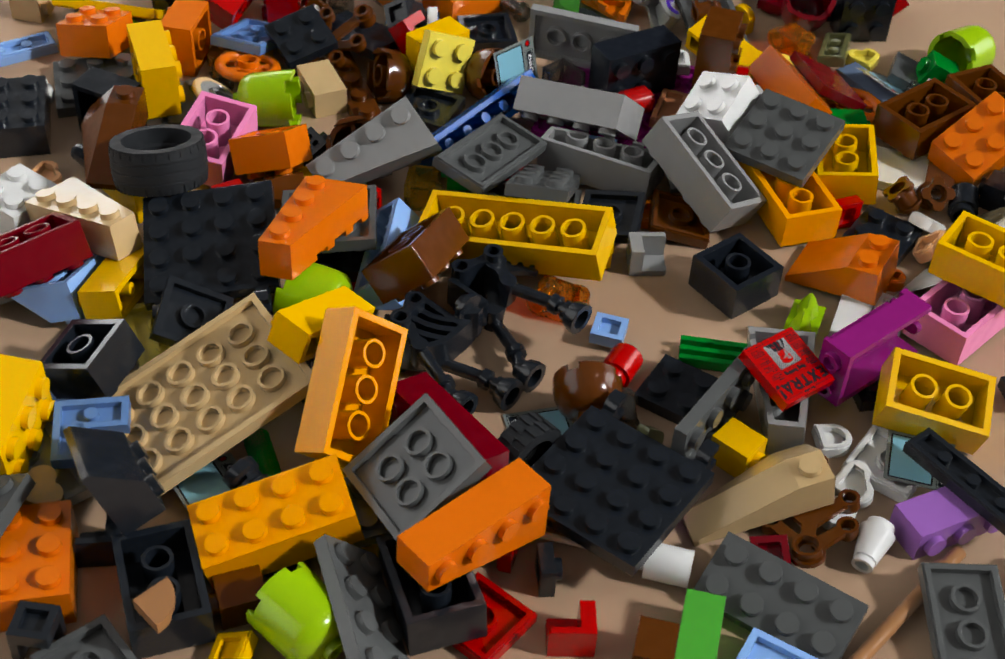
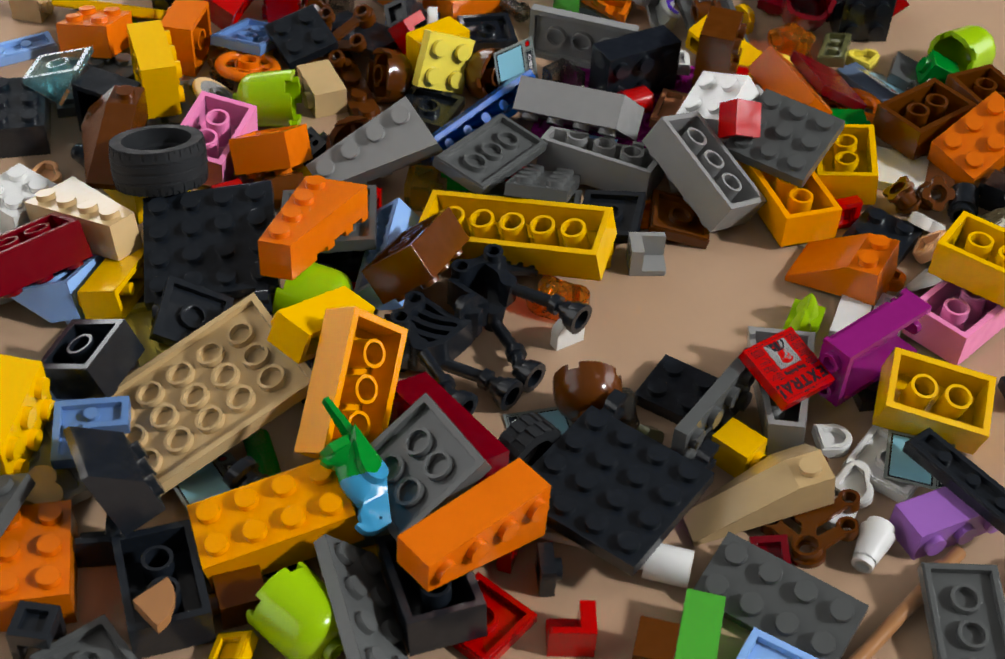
light blue plate [589,312,629,348] -> none
red brick [603,343,643,389] -> none
green tile [678,335,747,372] -> none
black brick [688,232,784,319] -> none
none -> clear light blue slope [22,46,94,106]
none -> animal [319,397,392,536]
none -> white tile [550,318,585,351]
none -> panel [718,99,762,139]

